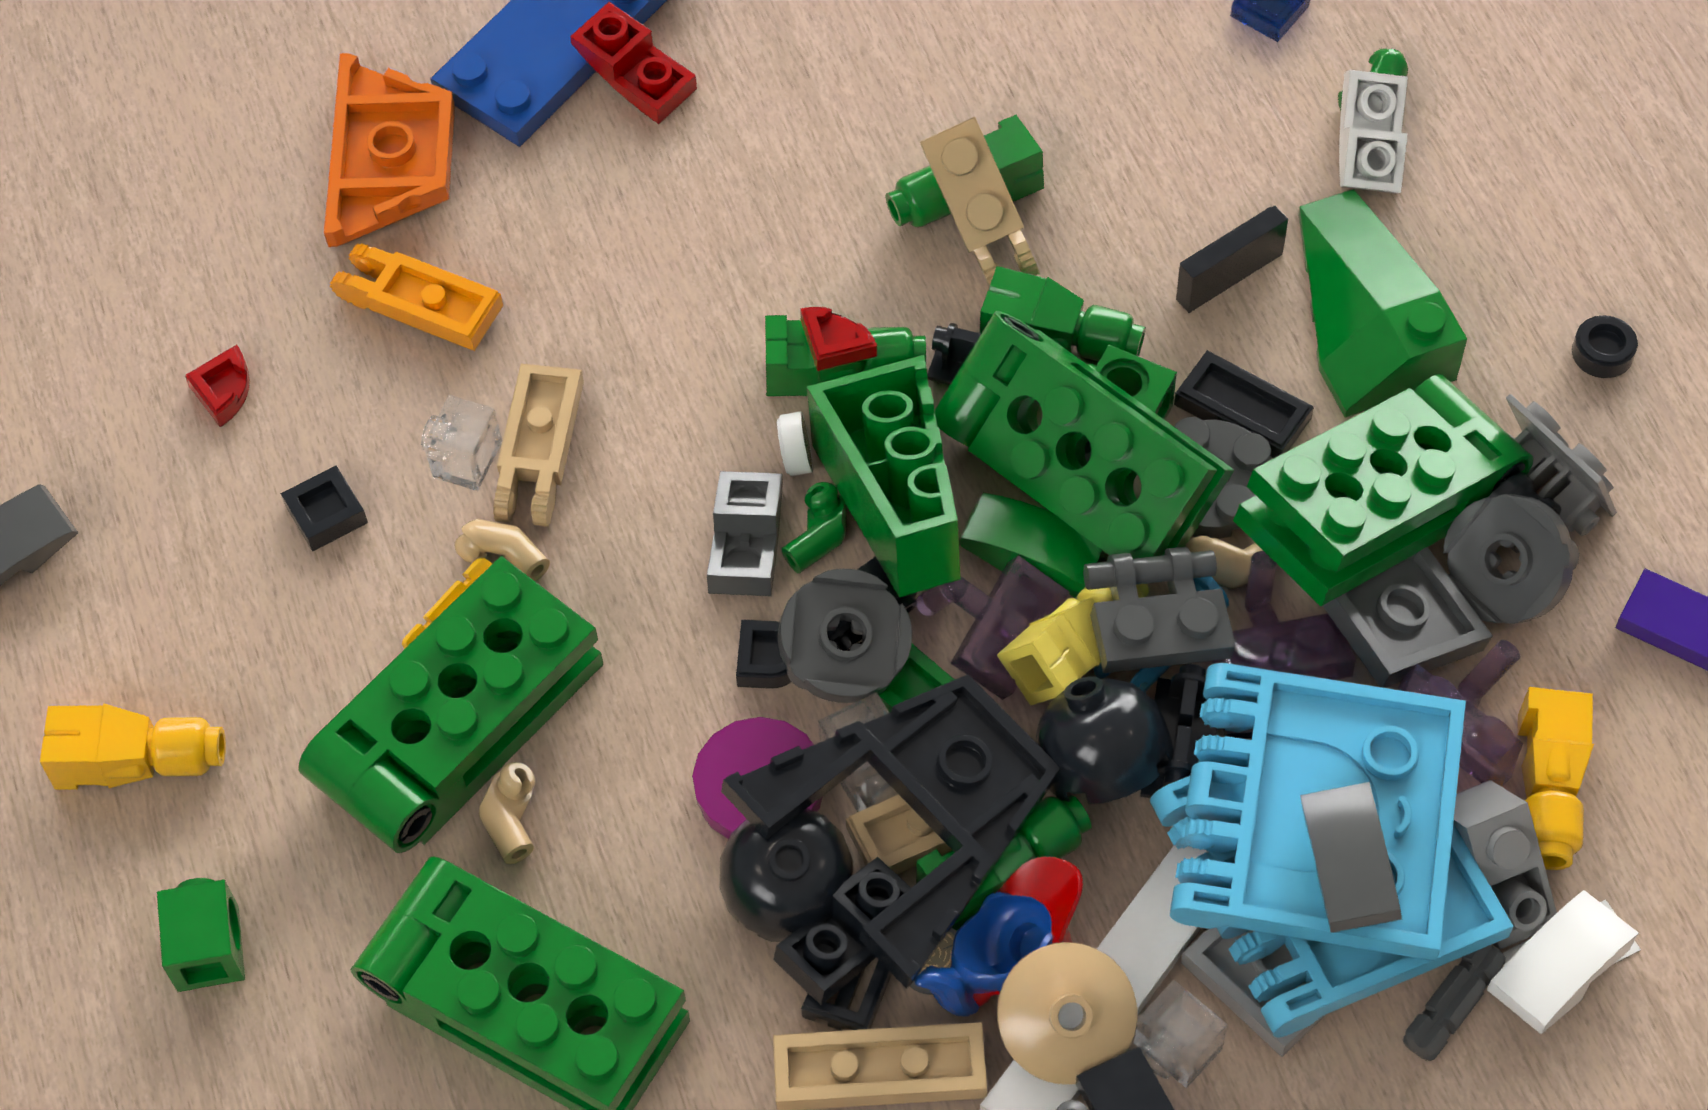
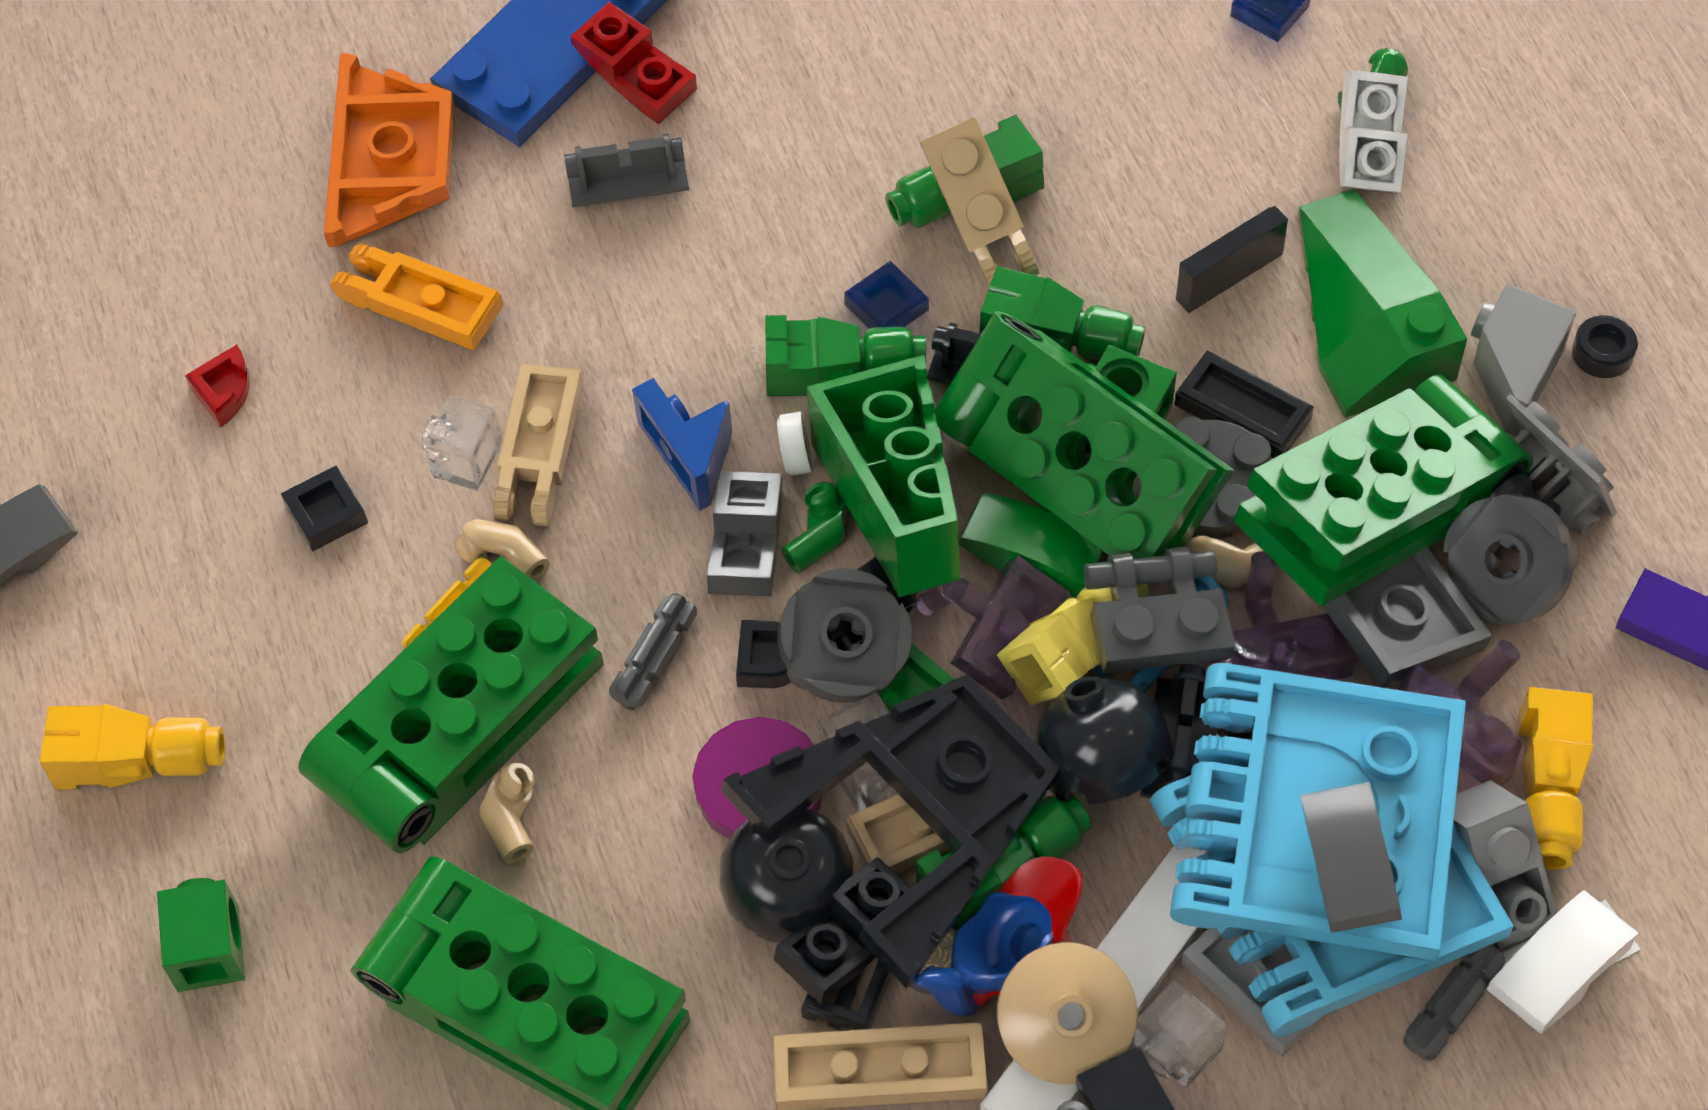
red tile [800,307,877,371] -> none
none -> dark grey hinge [564,133,689,208]
none -> dark grey axle [609,593,697,710]
none -> blue slope [632,378,732,511]
none -> clear blue tile [844,261,929,328]
none -> light grey slope [1471,284,1576,437]

